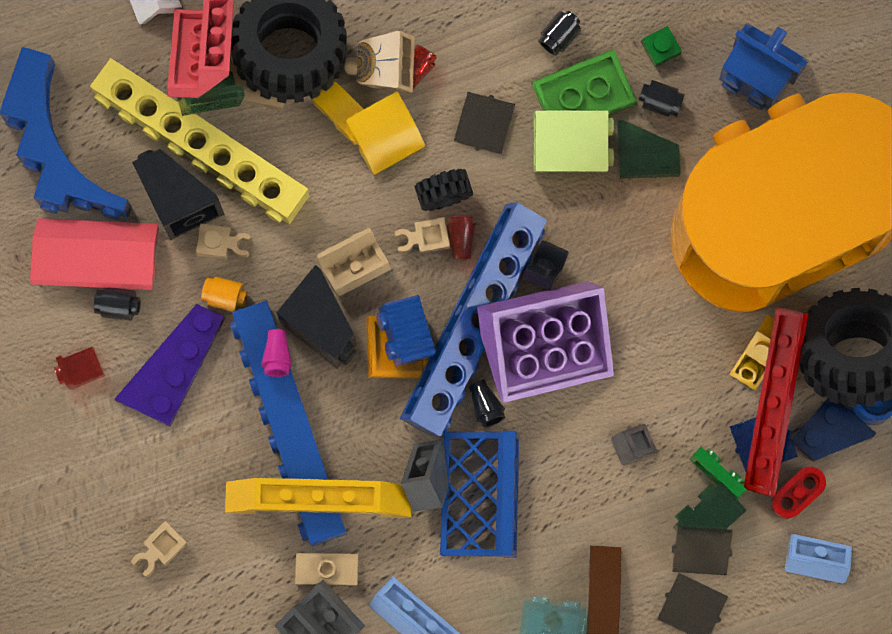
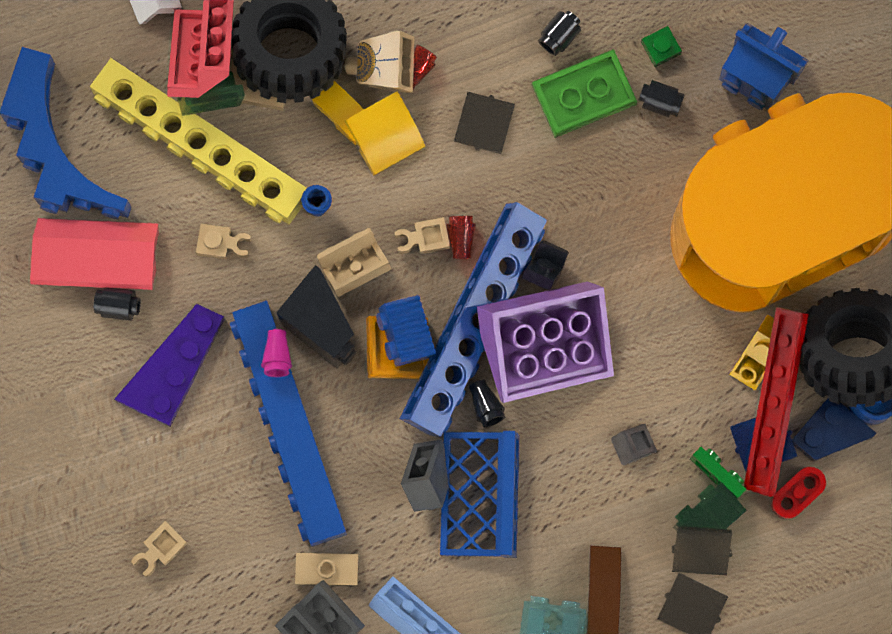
clear red bracket [54,346,105,390] -> none
black slope [132,149,225,240] -> none
light orange brick [201,276,248,312] -> none
yellow slope [225,478,412,518] -> none
black tyre [414,169,473,211] -> none
yellowish green brick [534,111,614,173] -> none
clear green wing [617,120,681,179] -> none
light blue slope [785,533,852,583] -> none
none -> blue cone [301,185,332,216]

